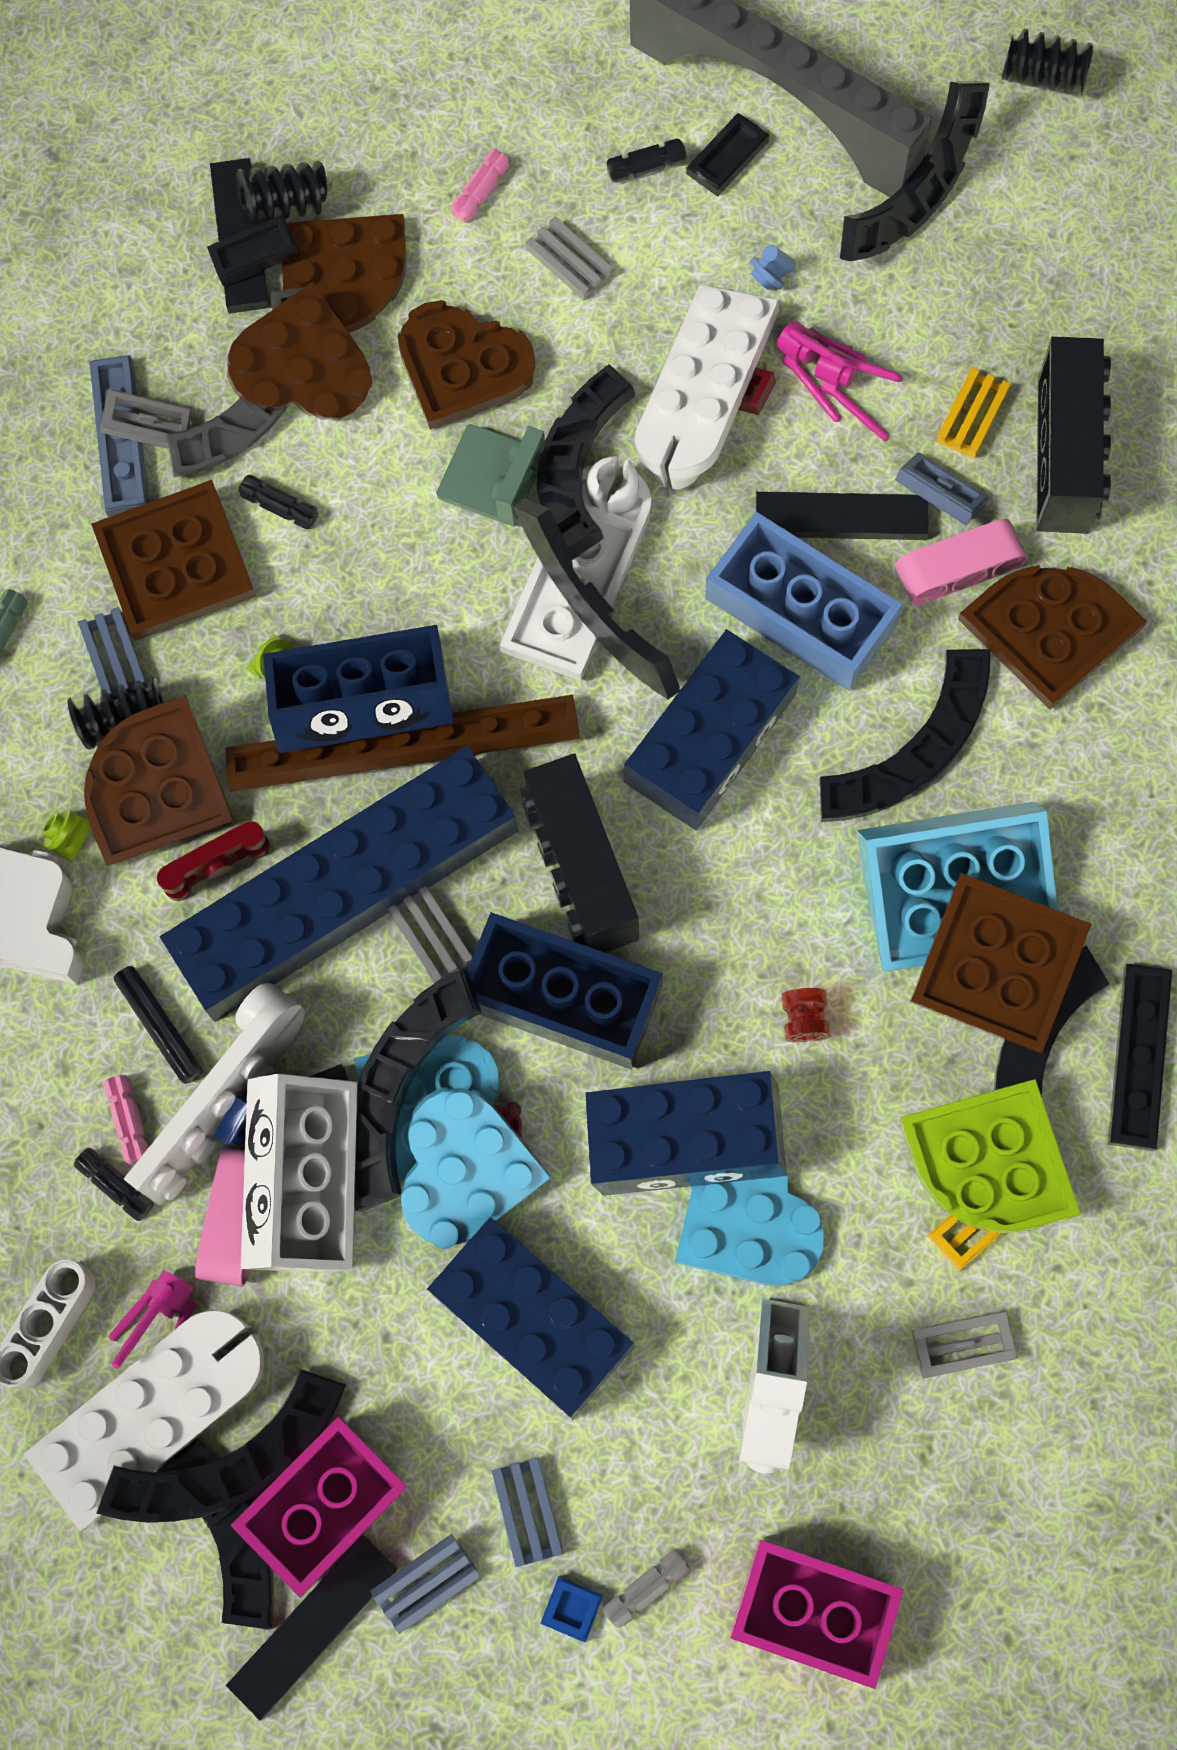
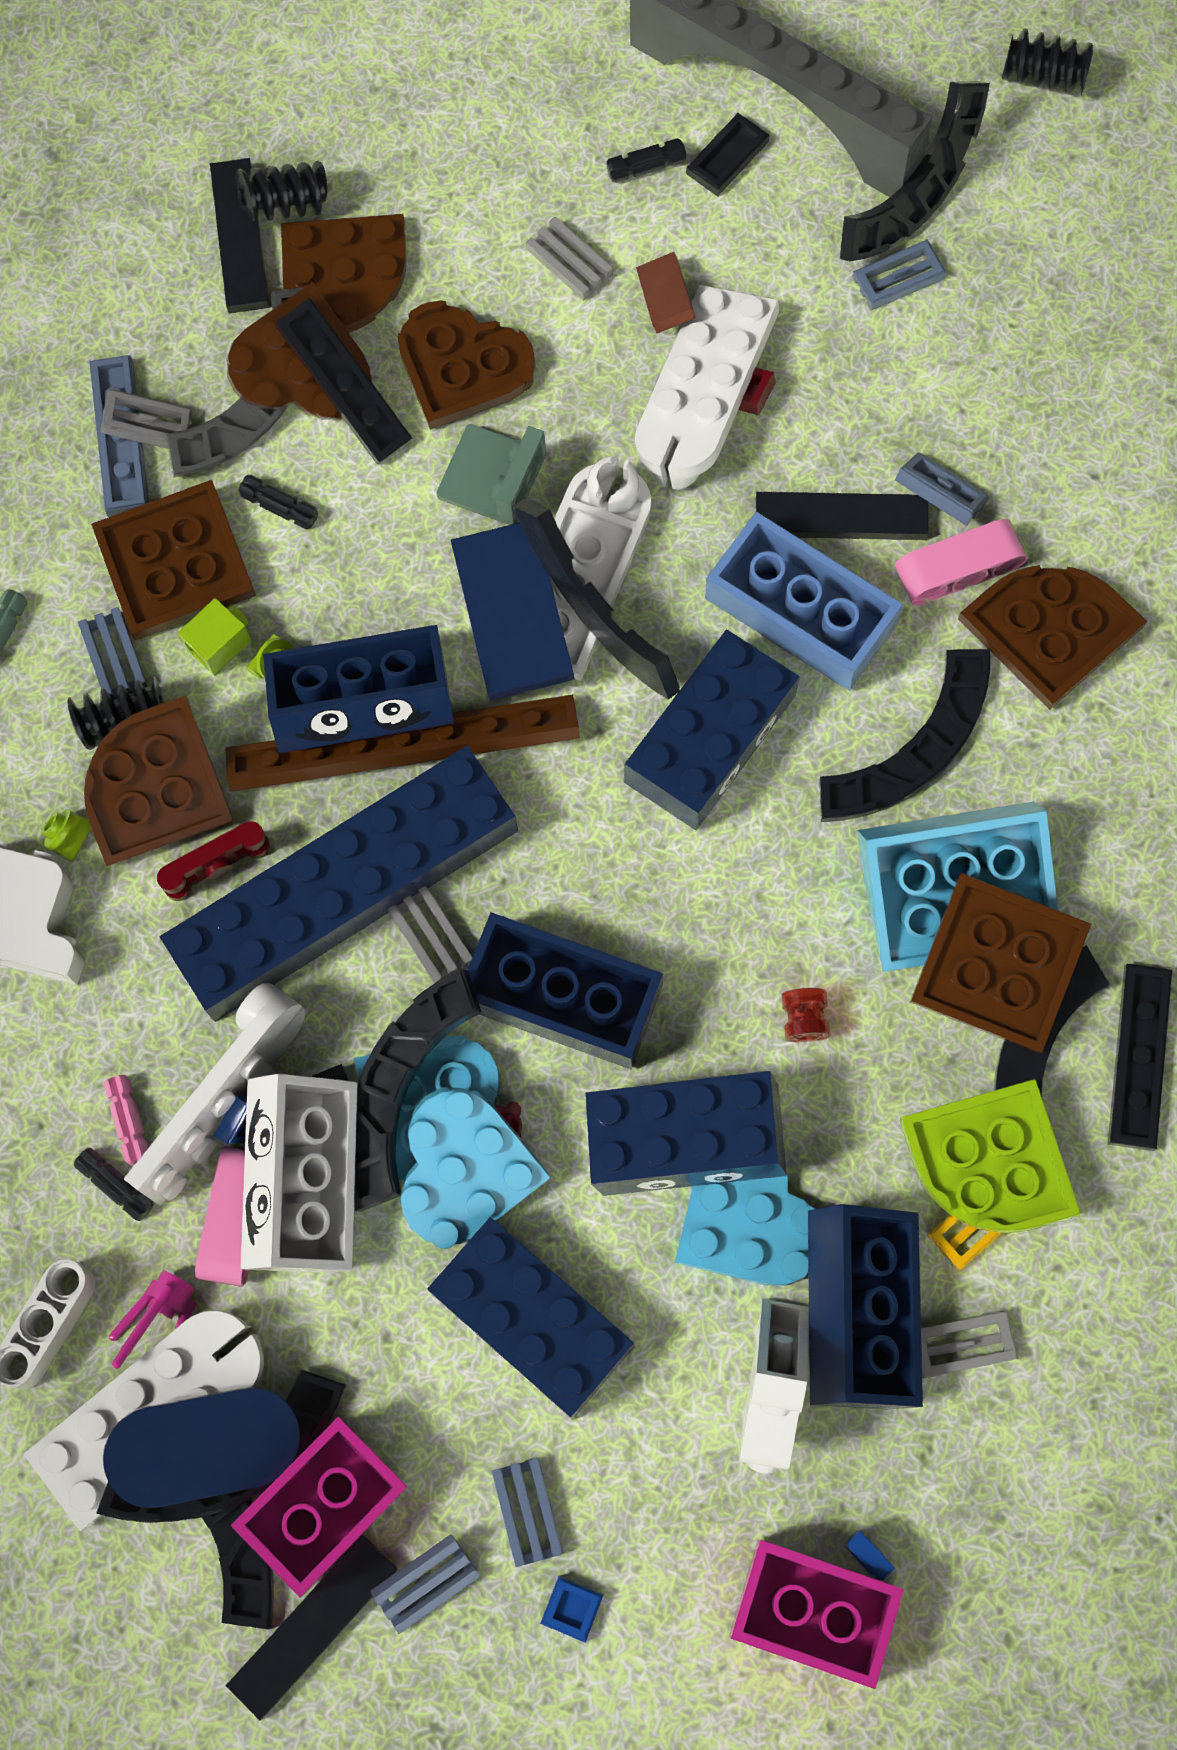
black axle [113,965,203,1084] -> none
black tile [207,214,300,287] -> none
bright pink axle [451,149,509,223] -> none
black brick [519,753,639,953] -> none
black tile [537,364,636,560] -> none
light grey axle [603,1550,690,1628] -> none
medium blue plate [750,245,796,290] -> none
dark pink plant [777,320,866,422] -> none
dark pink plant [814,346,902,441] -> none
yellow tile [936,367,1011,459] -> none
black brick [1036,336,1111,534] -> none
none -> dark blue tile [103,1387,300,1508]
none -> lime brick [177,598,252,676]
none -> black tile [274,297,412,464]
none -> dark blue tile [451,522,575,701]
none -> copper tile [636,252,696,334]
none -> dark blue brick [808,1204,923,1410]
none -> blue tile [844,1531,895,1581]
none -> sand blue tile [852,239,947,311]

